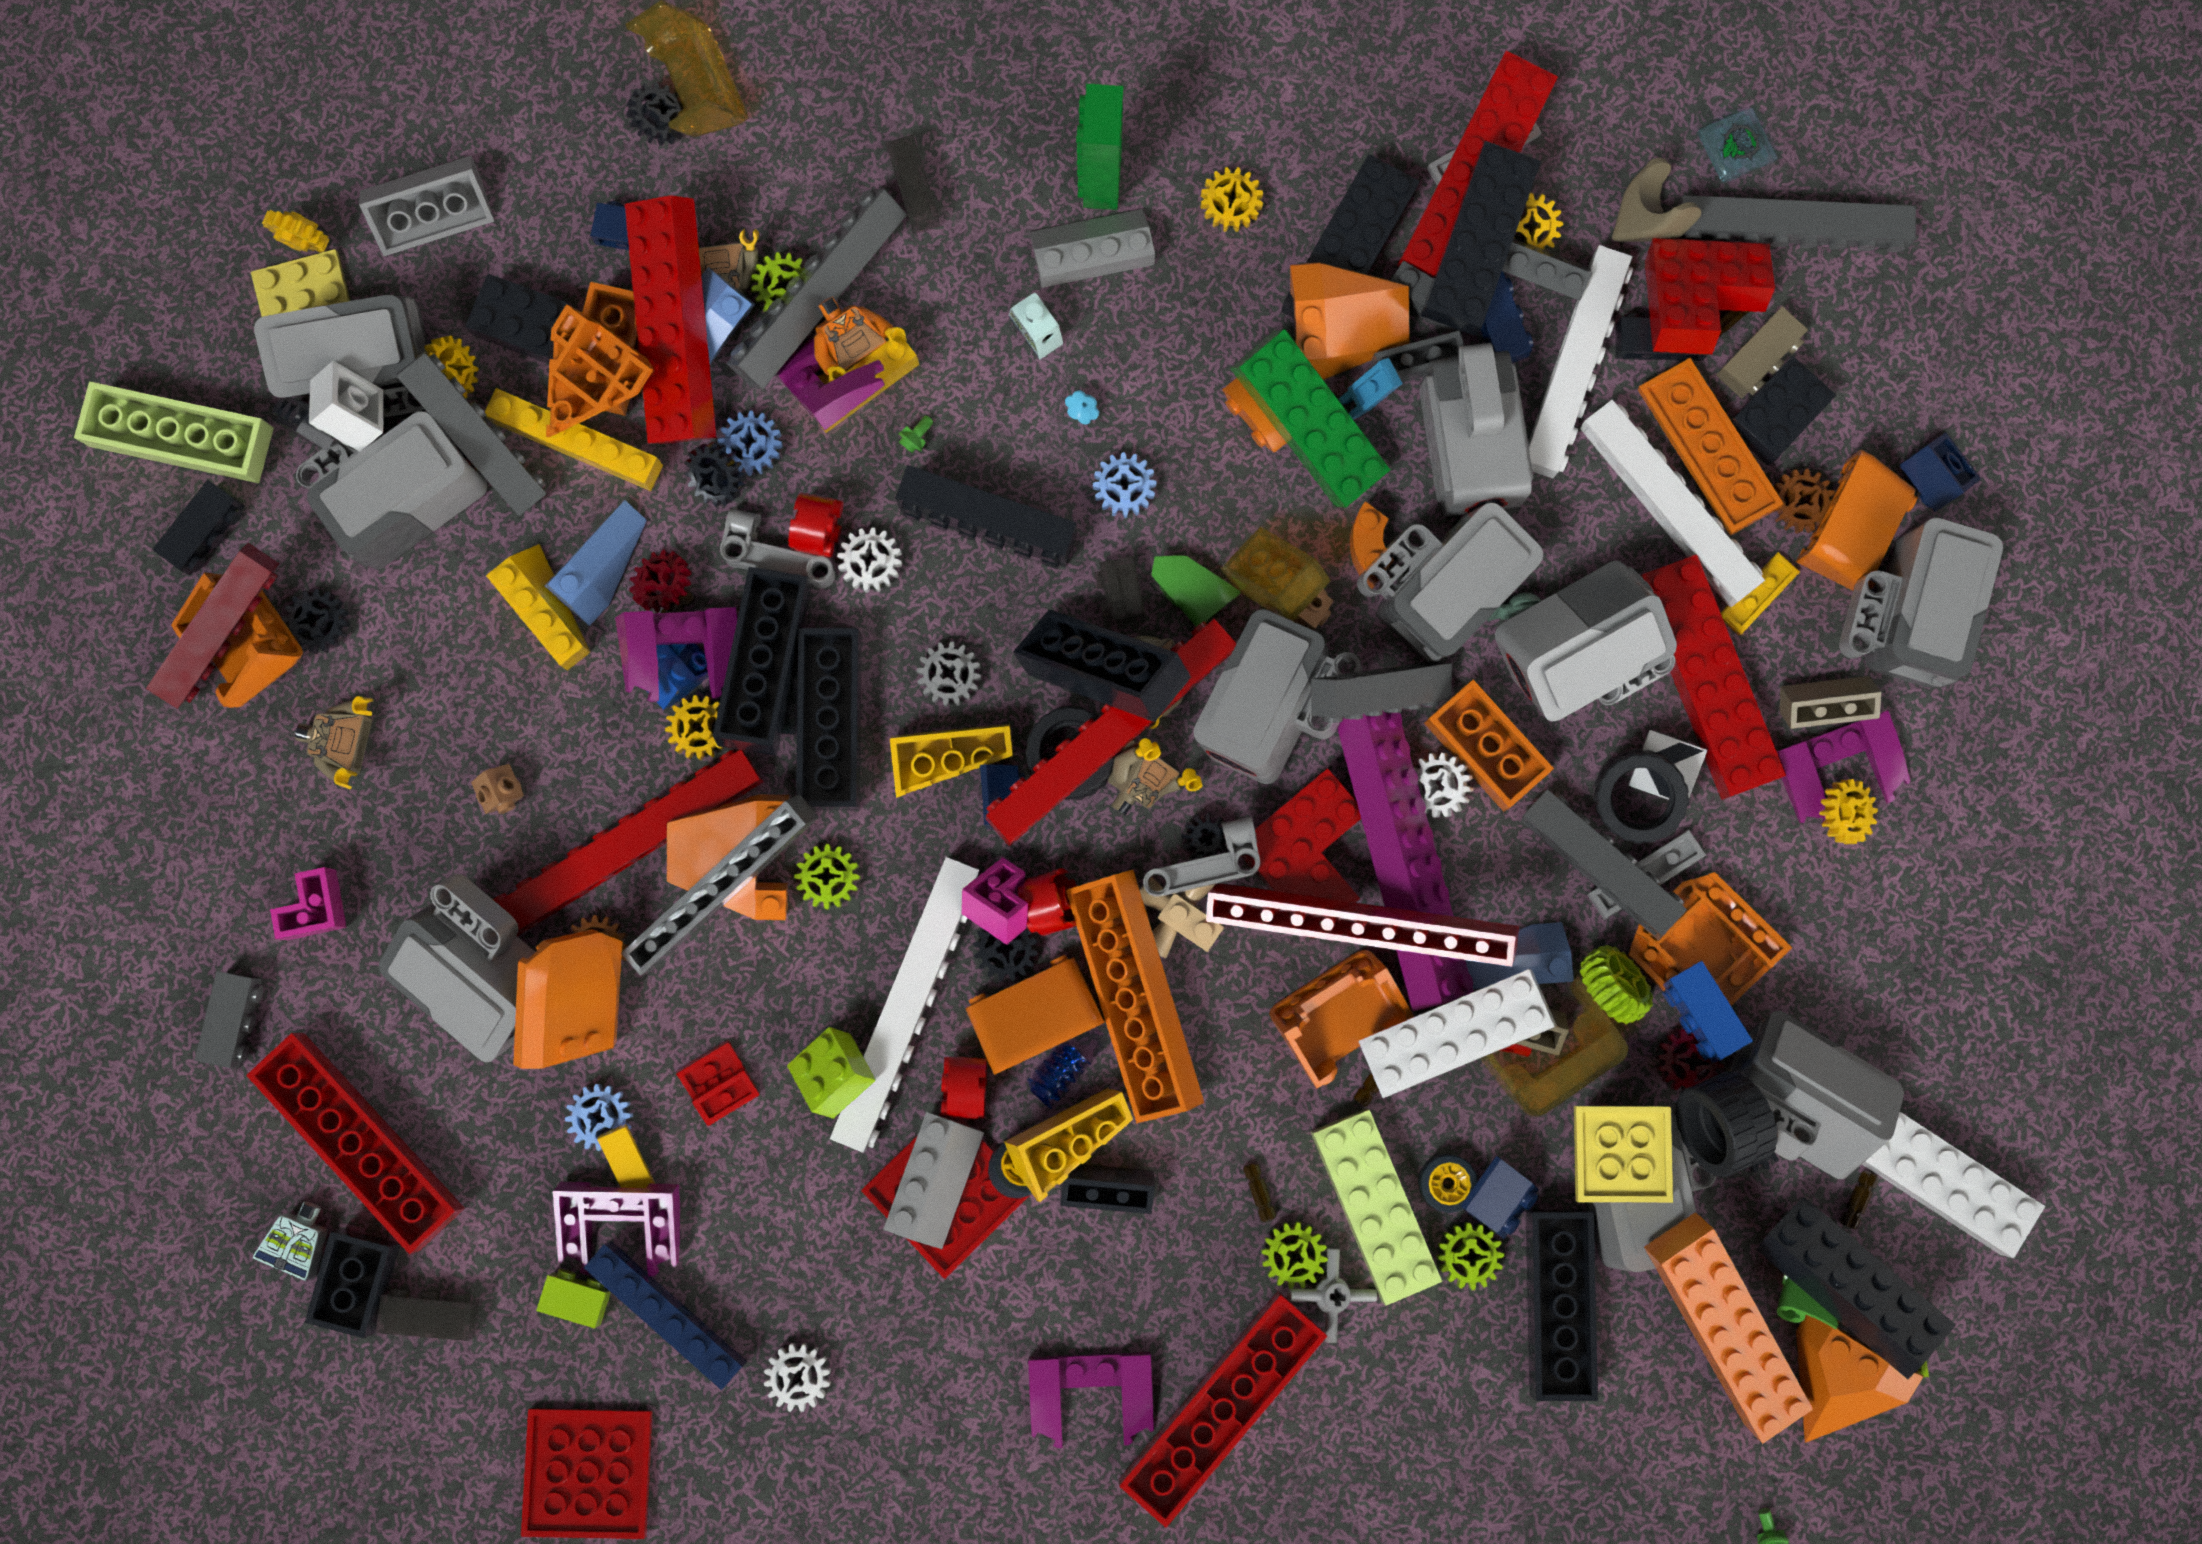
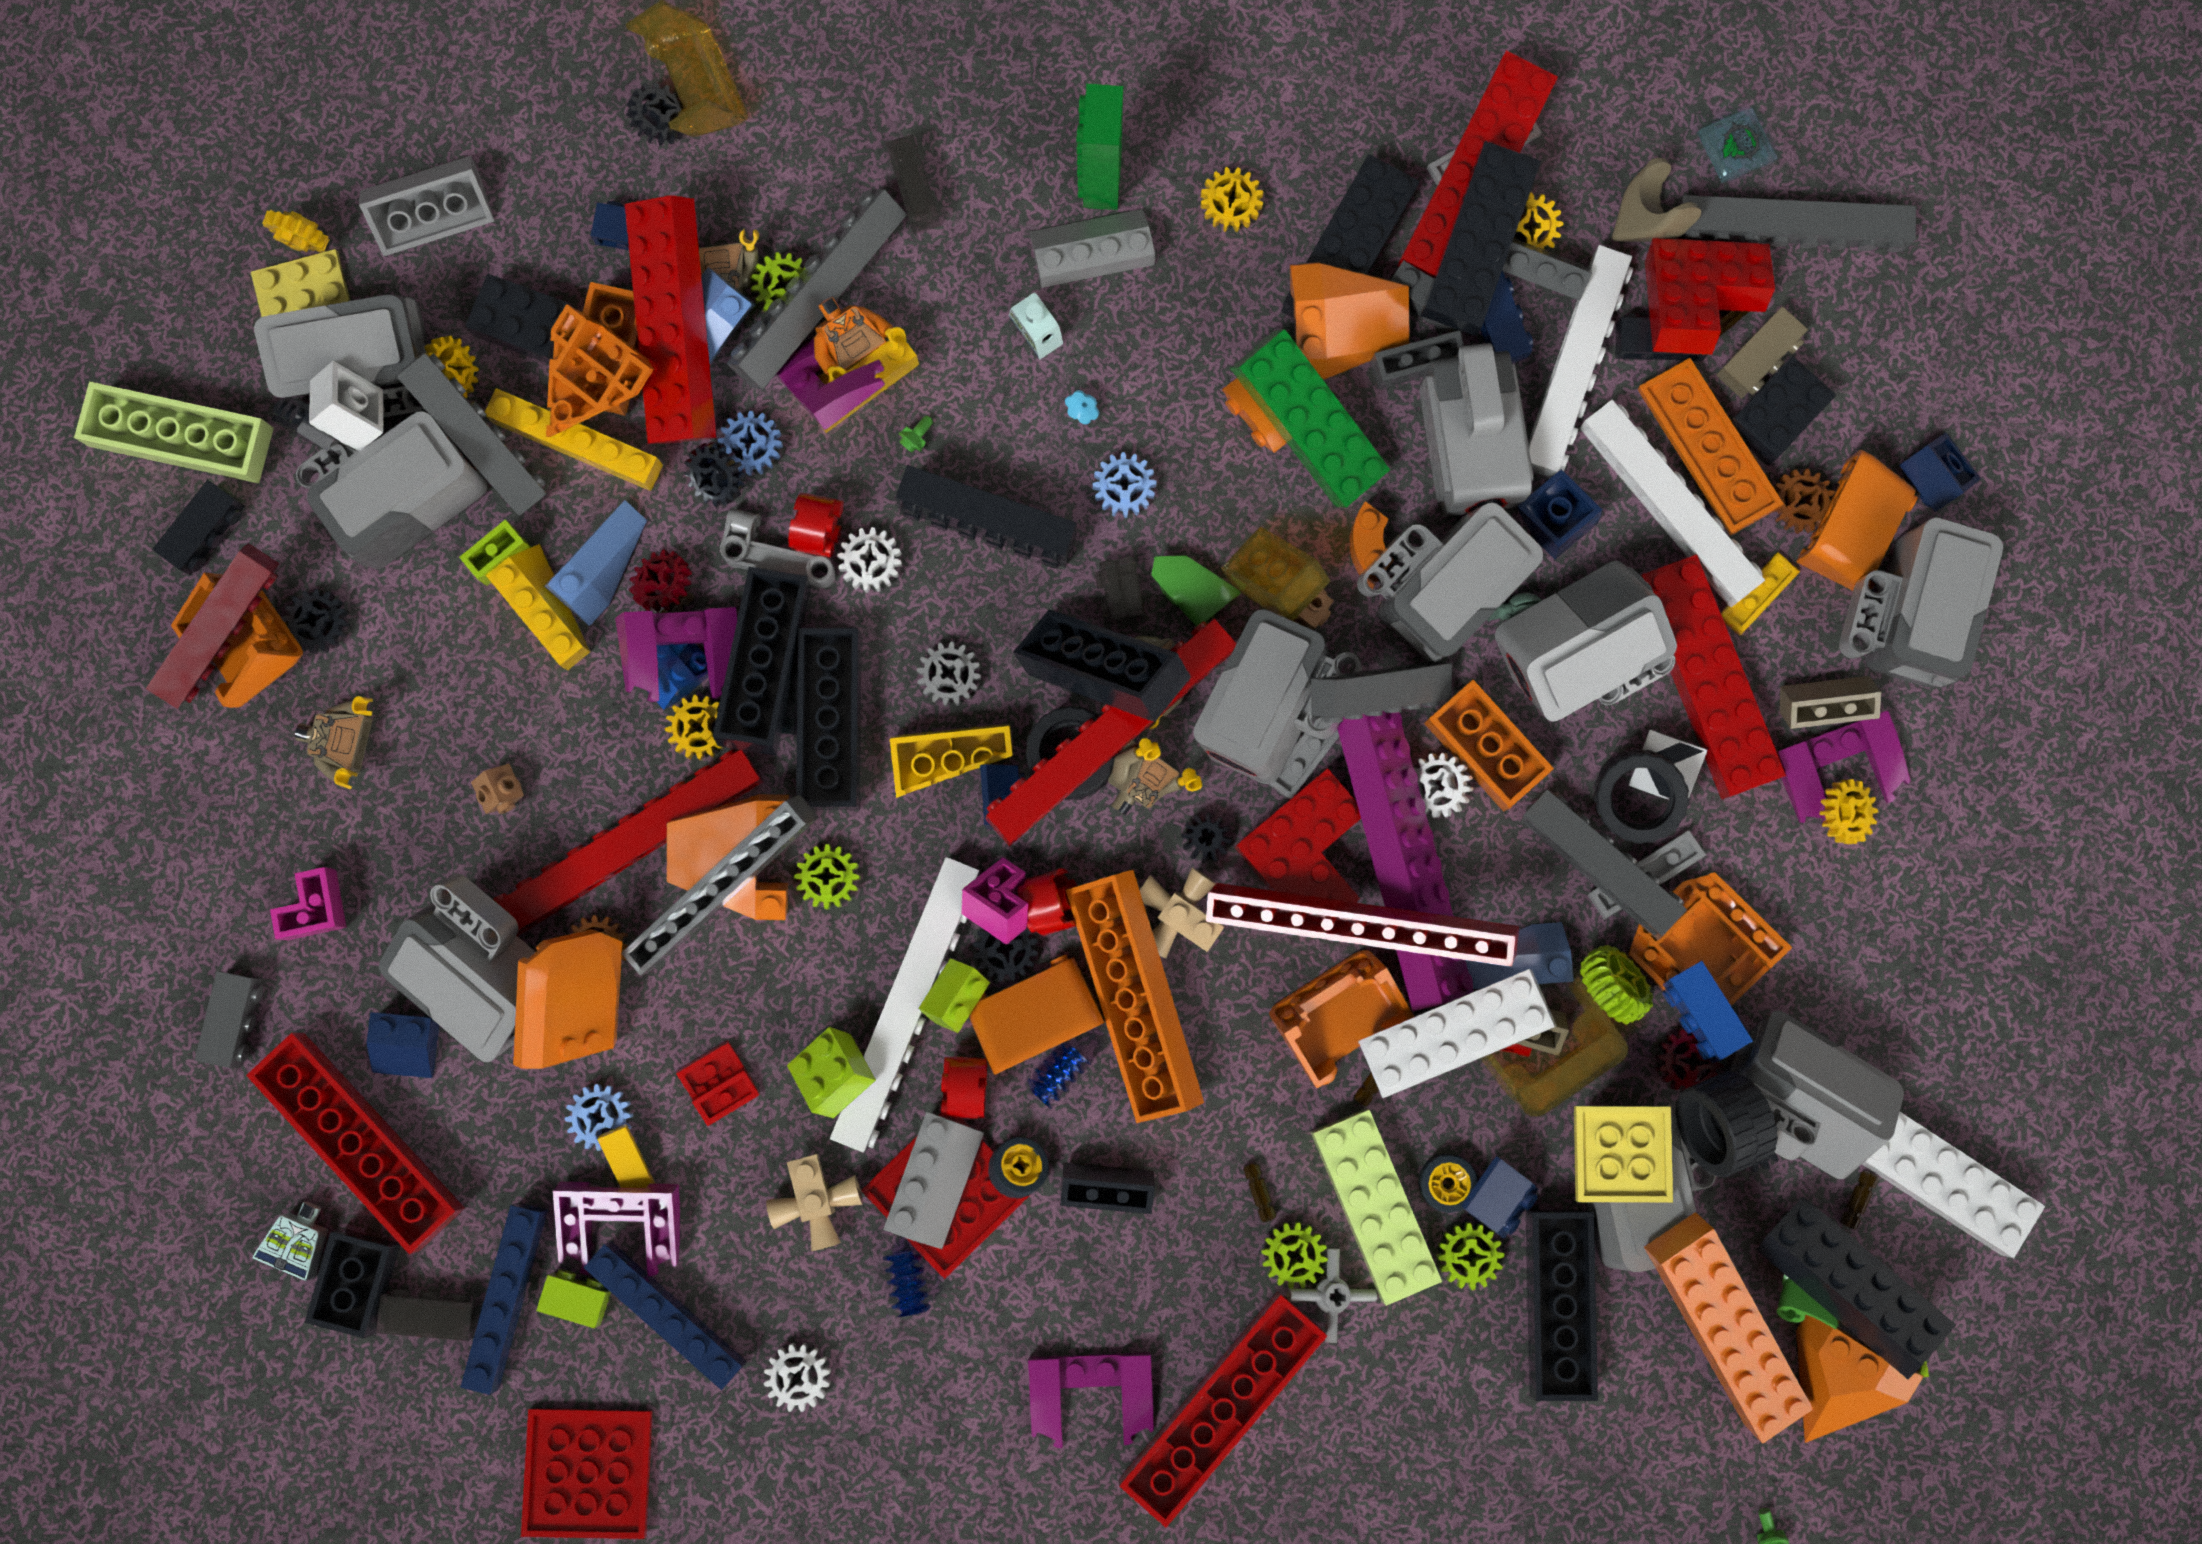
yellow wedge [1004,1088,1133,1202] -> none
light grey piece [1143,816,1260,897] -> none
dark azure hinge [1339,358,1403,420] -> none
none -> dark blue slope [366,1012,439,1078]
none -> lime brick [459,519,531,586]
none -> dark blue brick [460,1202,548,1395]
none -> tan brick [766,1154,863,1251]
none -> clear blue piece [882,1249,931,1317]
none -> lime brick [918,958,990,1033]
none -> light grey plate [1268,717,1339,800]
none -> dark blue slope [1517,469,1603,560]

